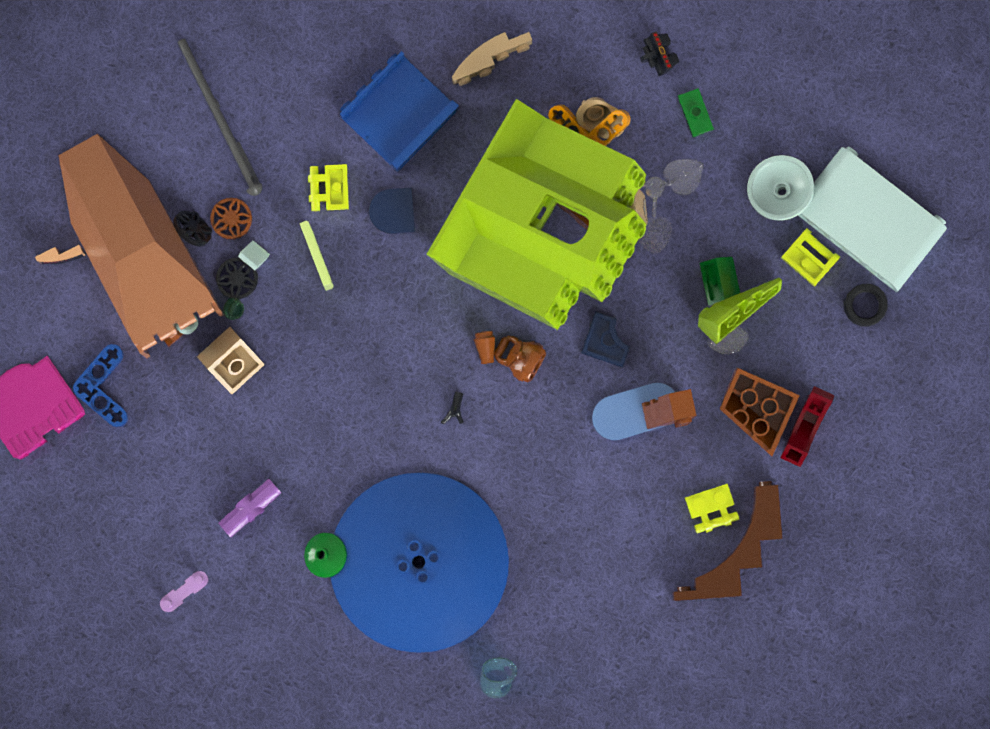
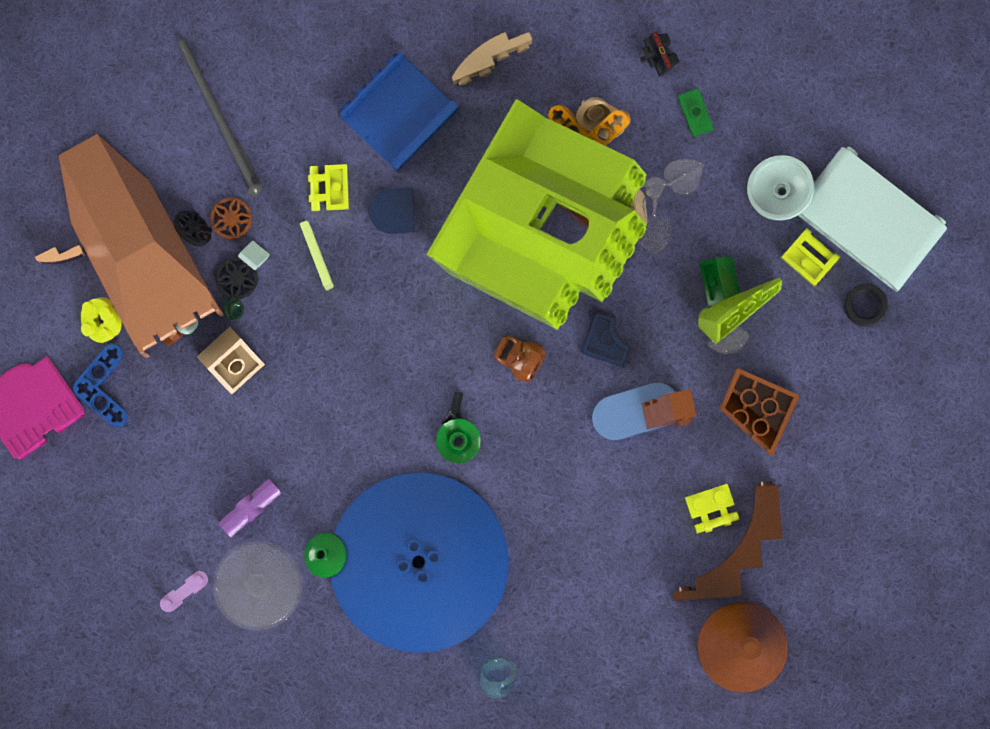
dark orange cone [473,331,495,364] -> none
dark red arch [780,386,835,467] -> none
none -> neon yellow plate [81,297,122,343]
none -> clear dish [213,541,303,631]
none -> green dish [436,419,481,464]
none -> dark orange cone [697,602,788,692]

